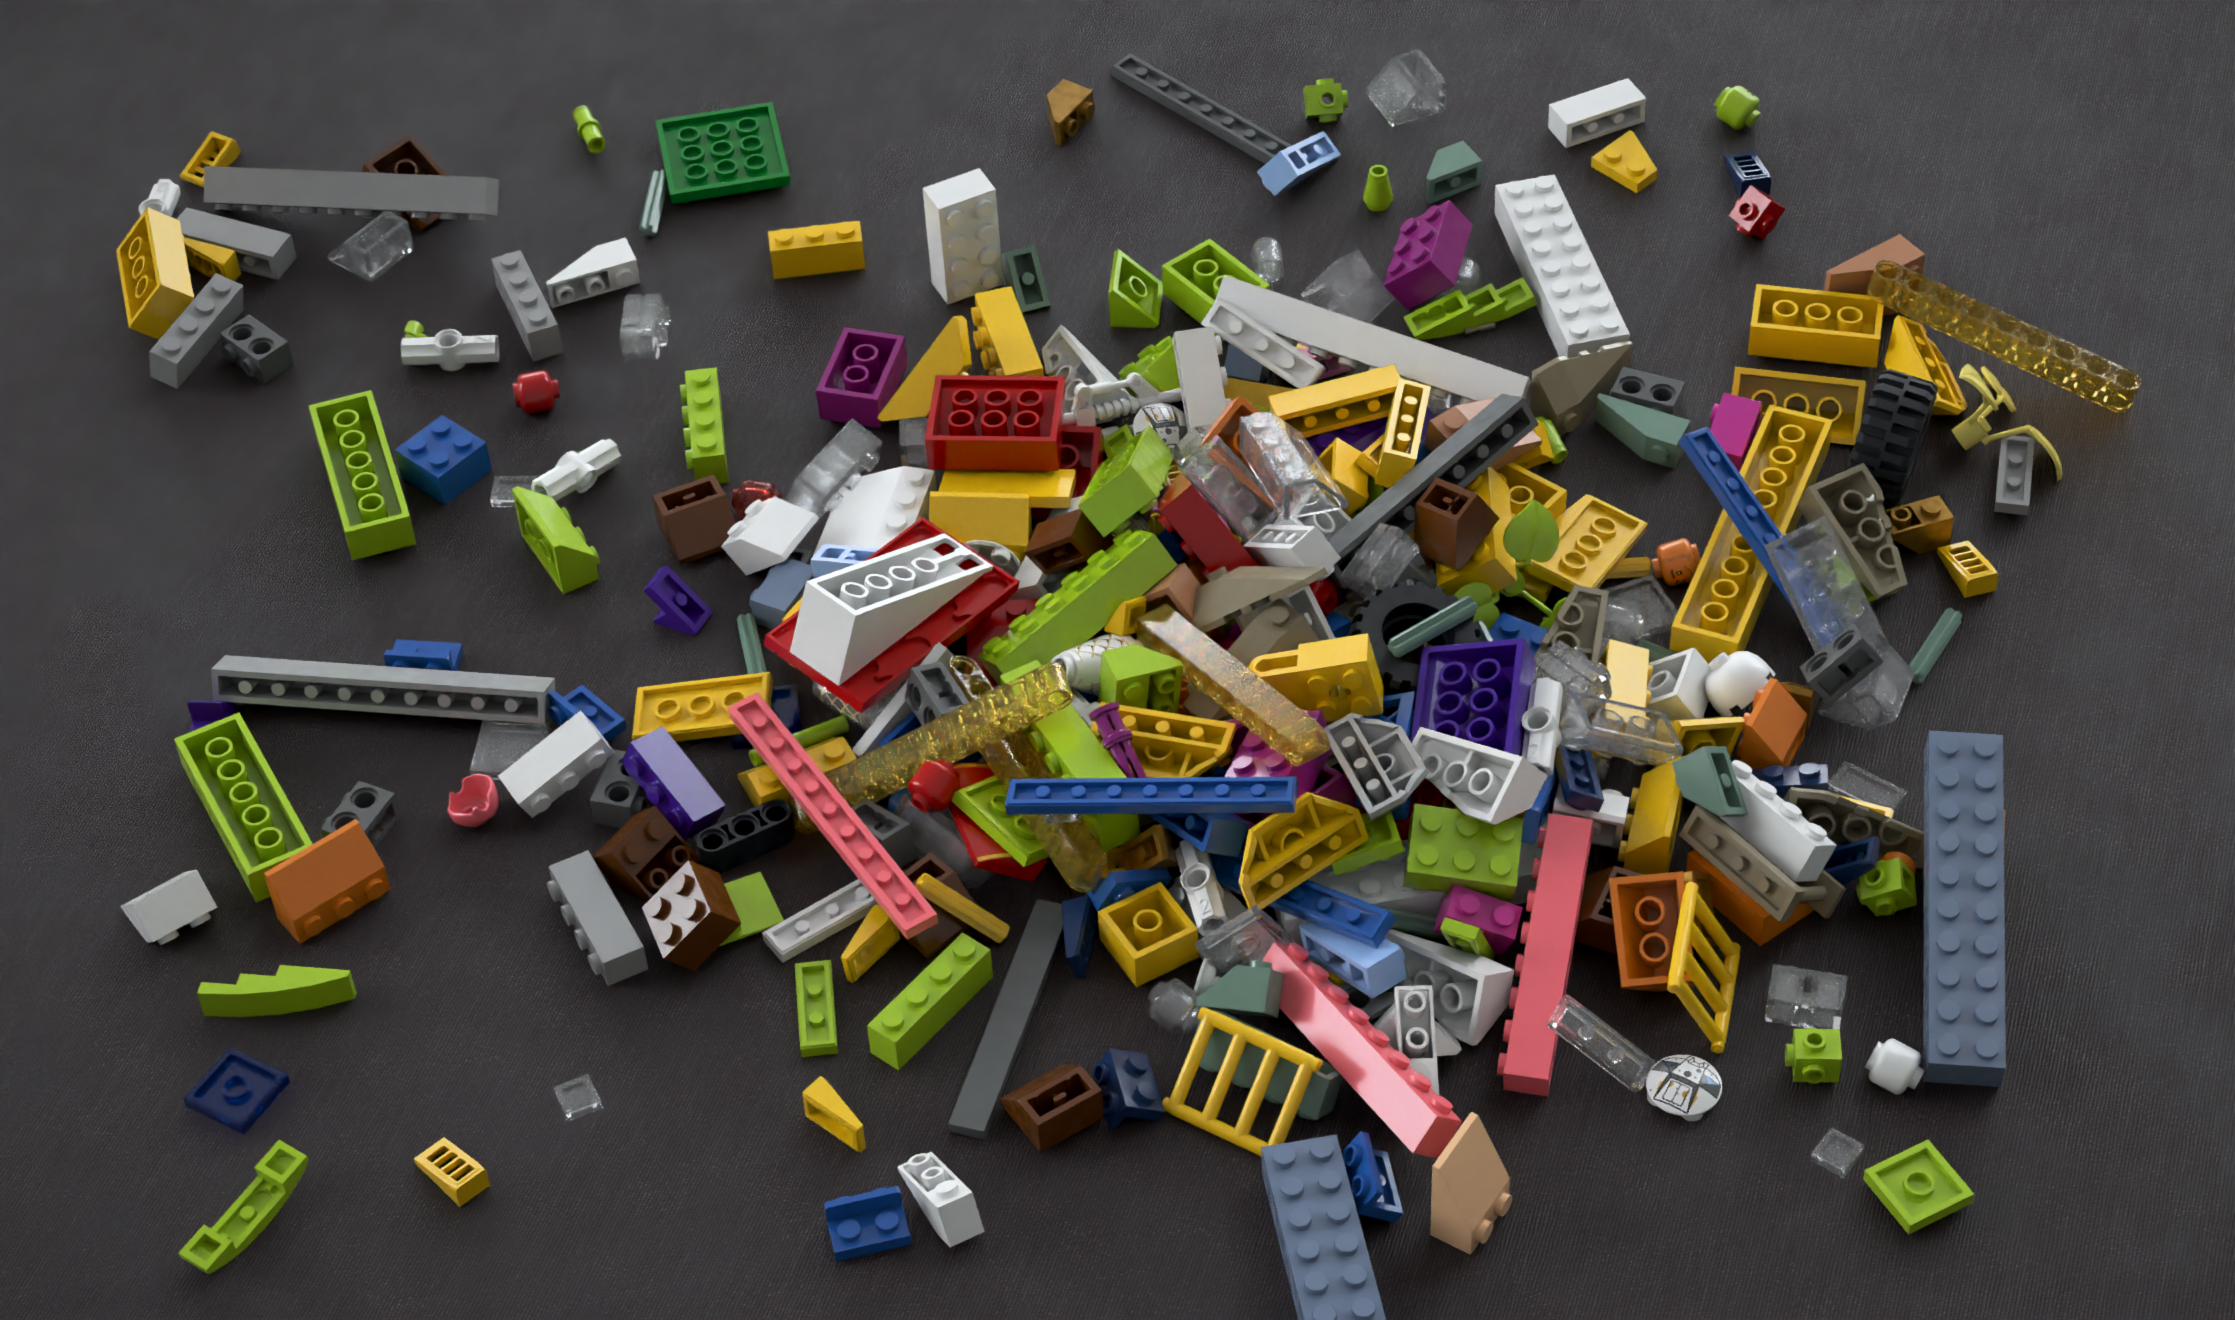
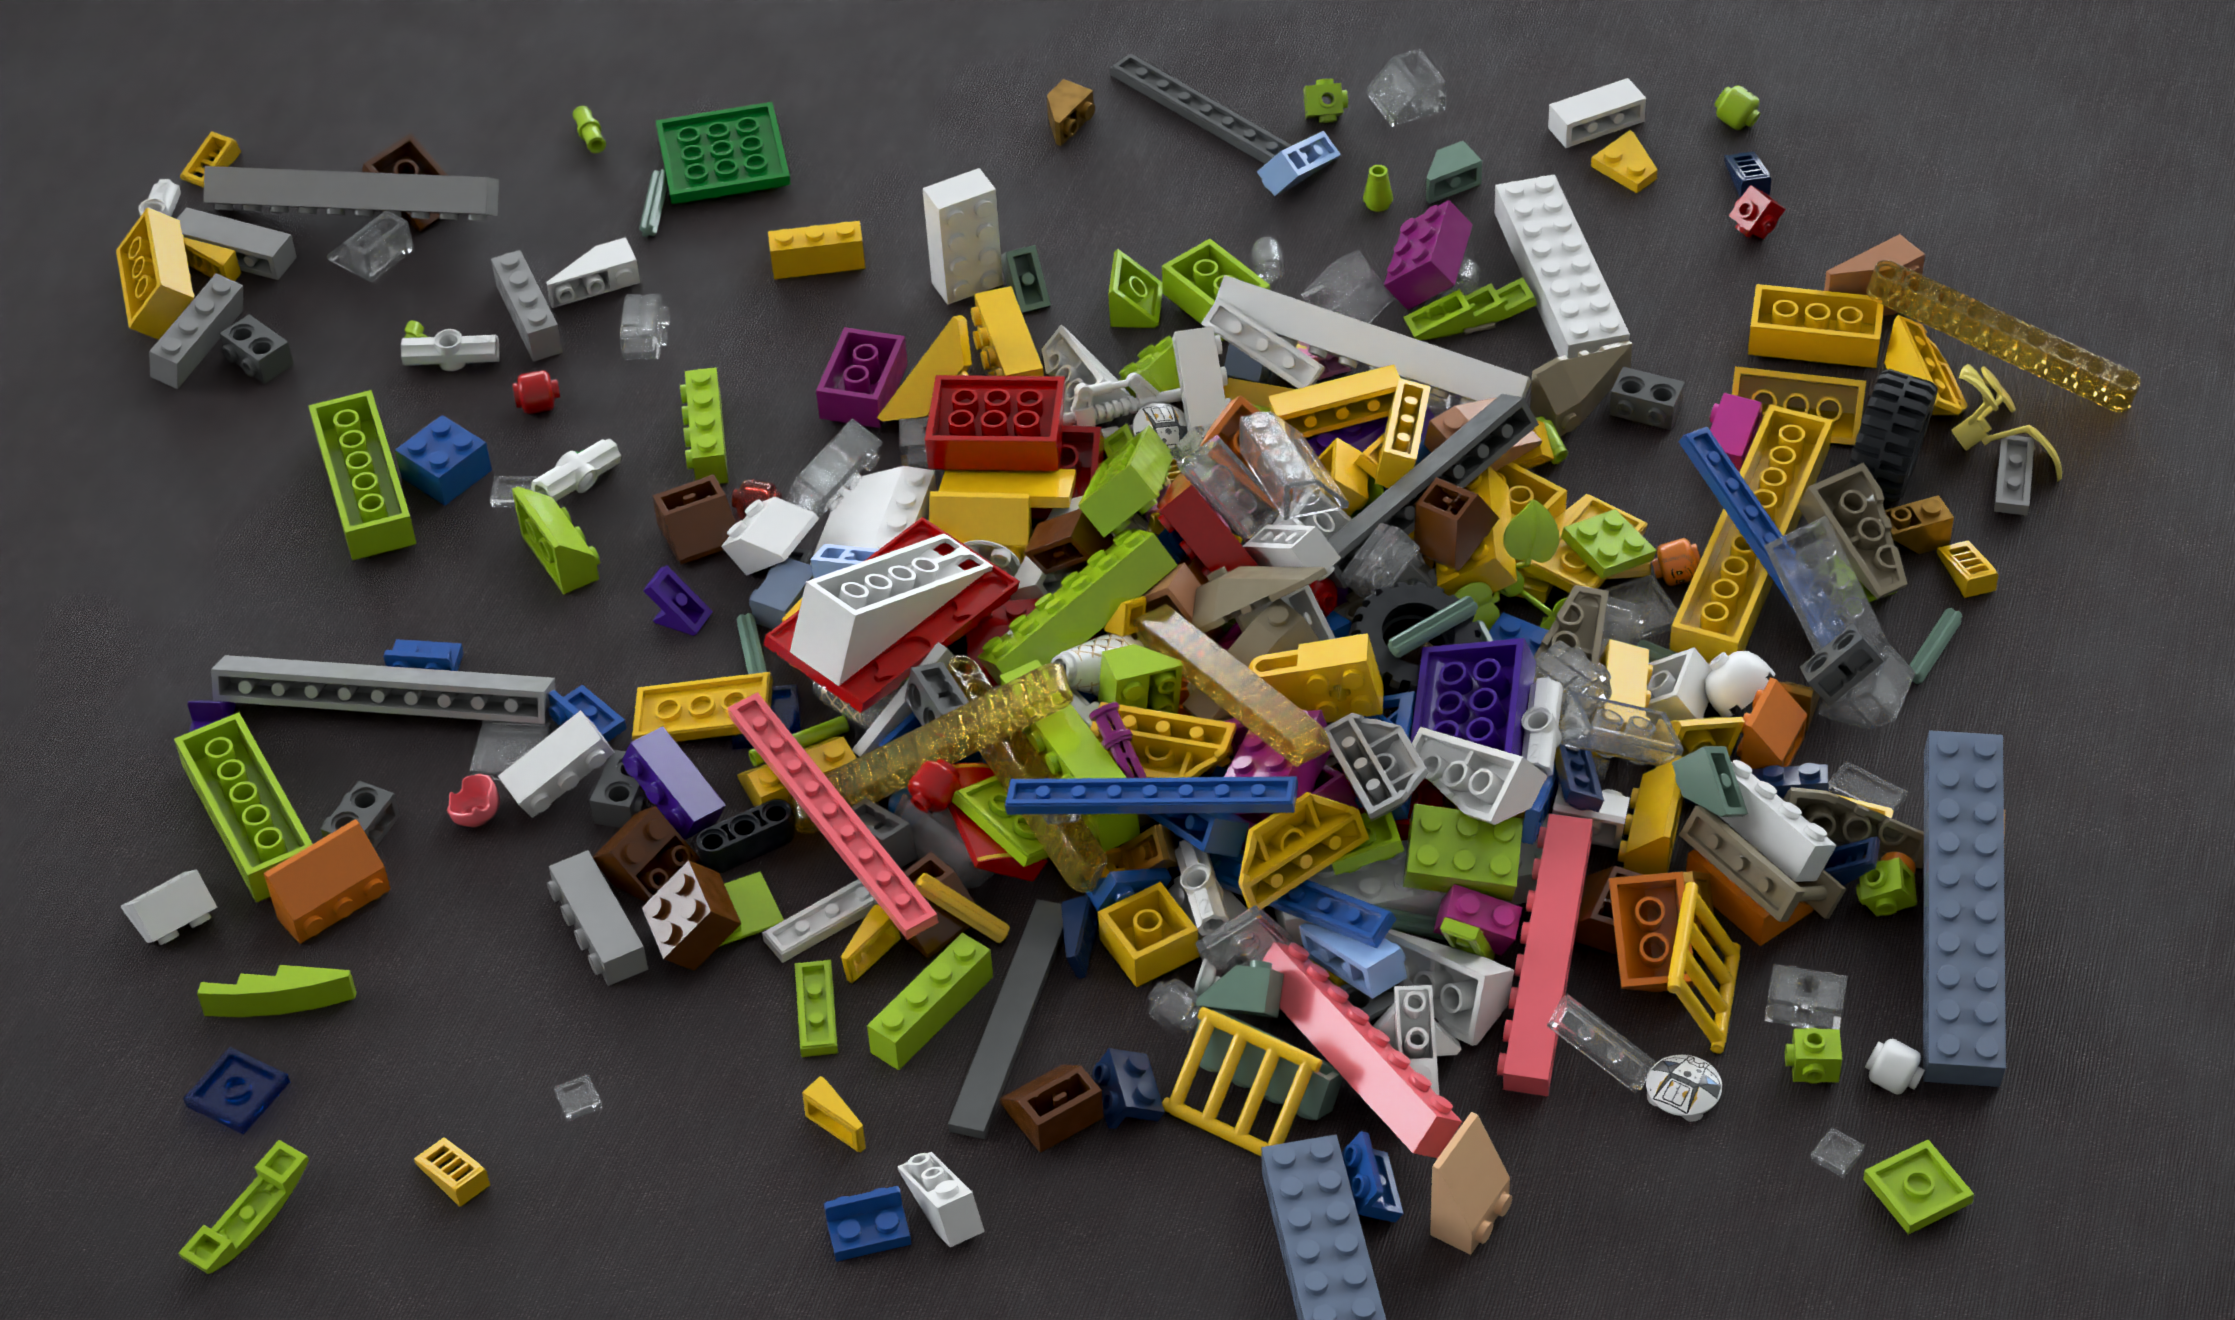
sand green slope [1595,393,1691,469] -> none
none -> lime plate [1561,509,1657,579]

